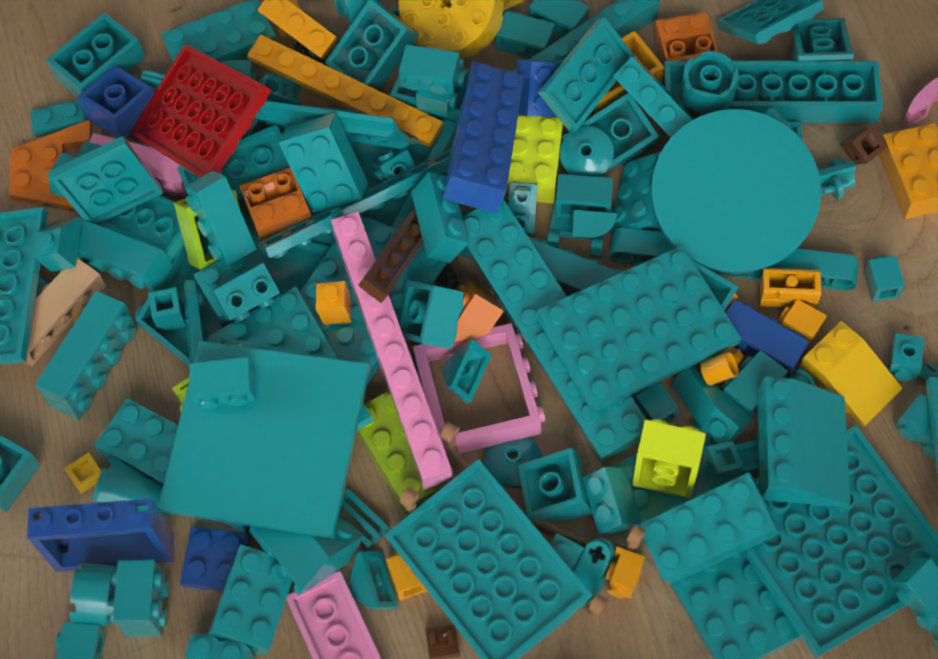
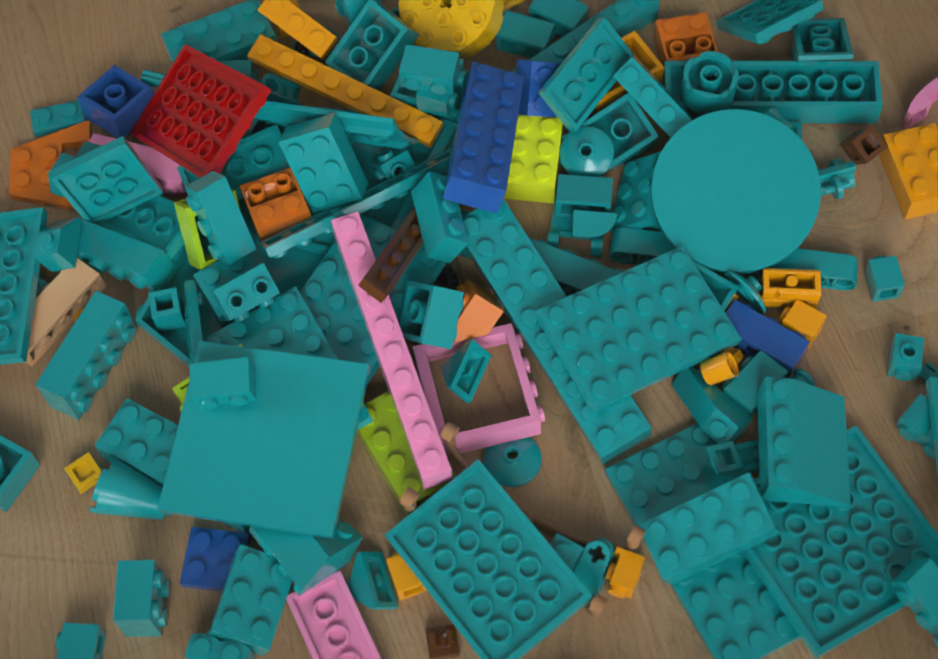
blue window [27,498,174,572] -> none
teal brick [46,12,145,97] -> none
teal brick [70,562,117,626] -> none
light orange brick [316,281,352,325] -> none
teal tile [339,489,390,550] -> none
teal hips [508,182,538,234] -> none
teal slope [518,448,593,522] -> none
teal brick [582,467,642,534] -> none
neon yellow brick [632,419,706,499] -> none
teal brick [635,382,680,424] -> none
yellow slope [800,321,902,427] -> none
none -> teal dish [724,270,766,315]

